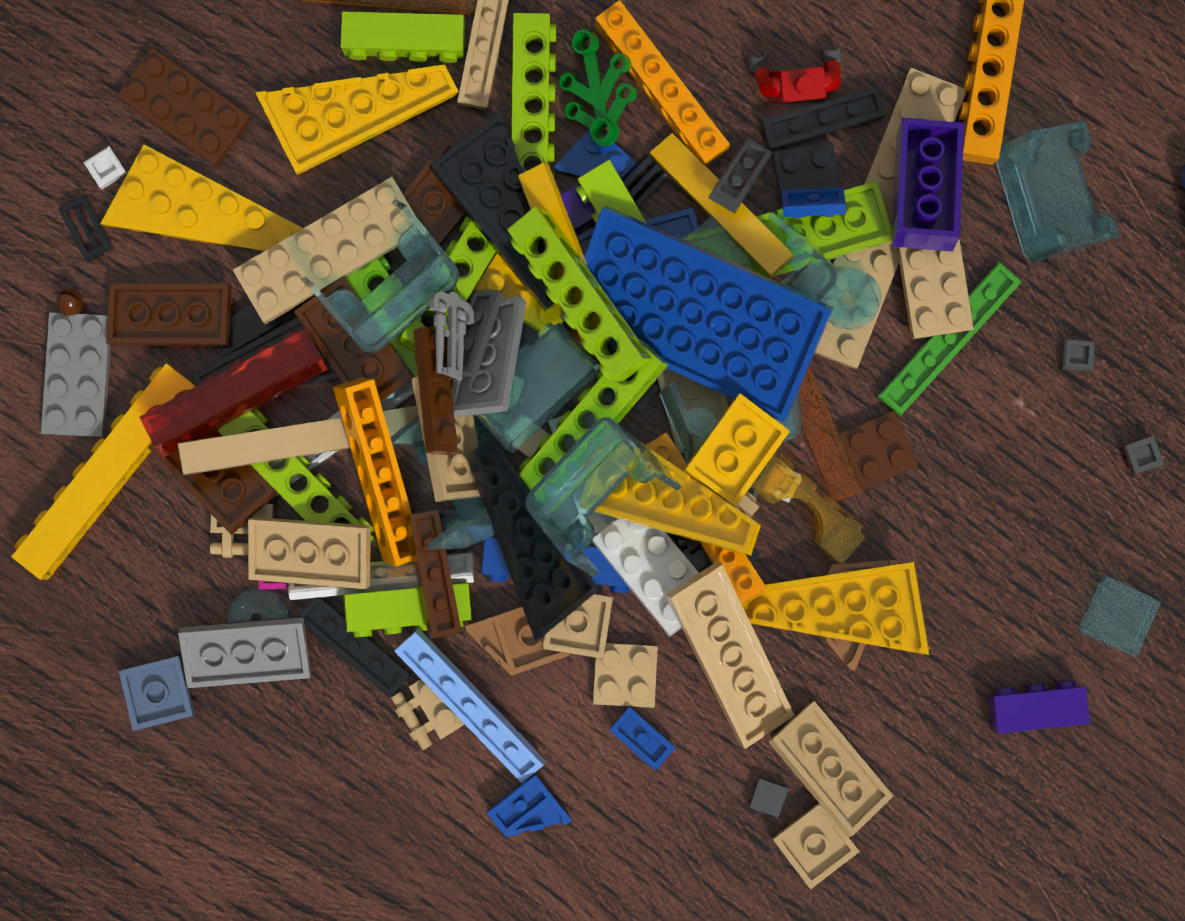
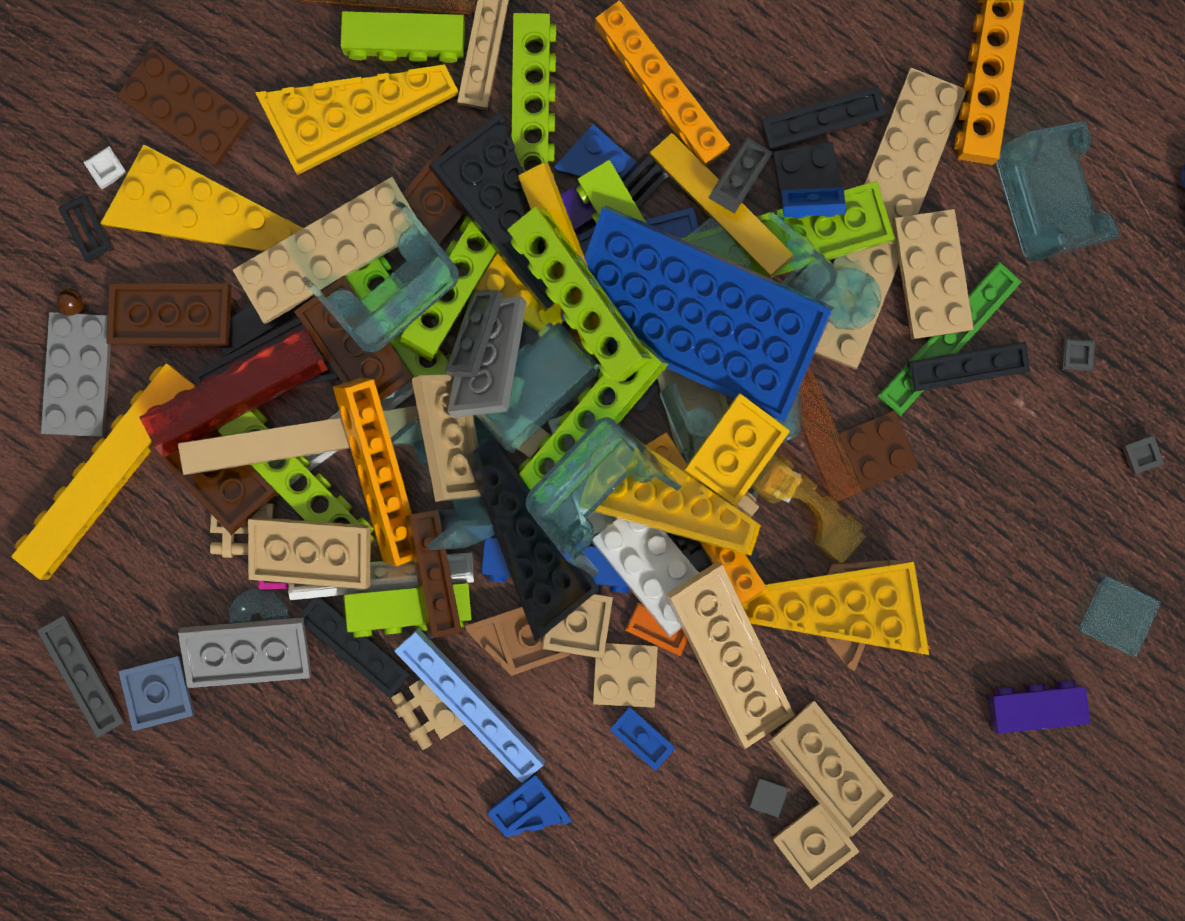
reddish brown plate [413,327,458,455] -> none
light grey piece [430,291,474,381] -> none
green plant [559,29,637,147] -> none
red torso [748,43,841,102] -> none
dark purple brick [891,118,964,252] -> none
none -> dark grey plate [37,615,127,738]
none -> orange tile [625,603,688,656]
none -> black tile [907,341,1030,392]

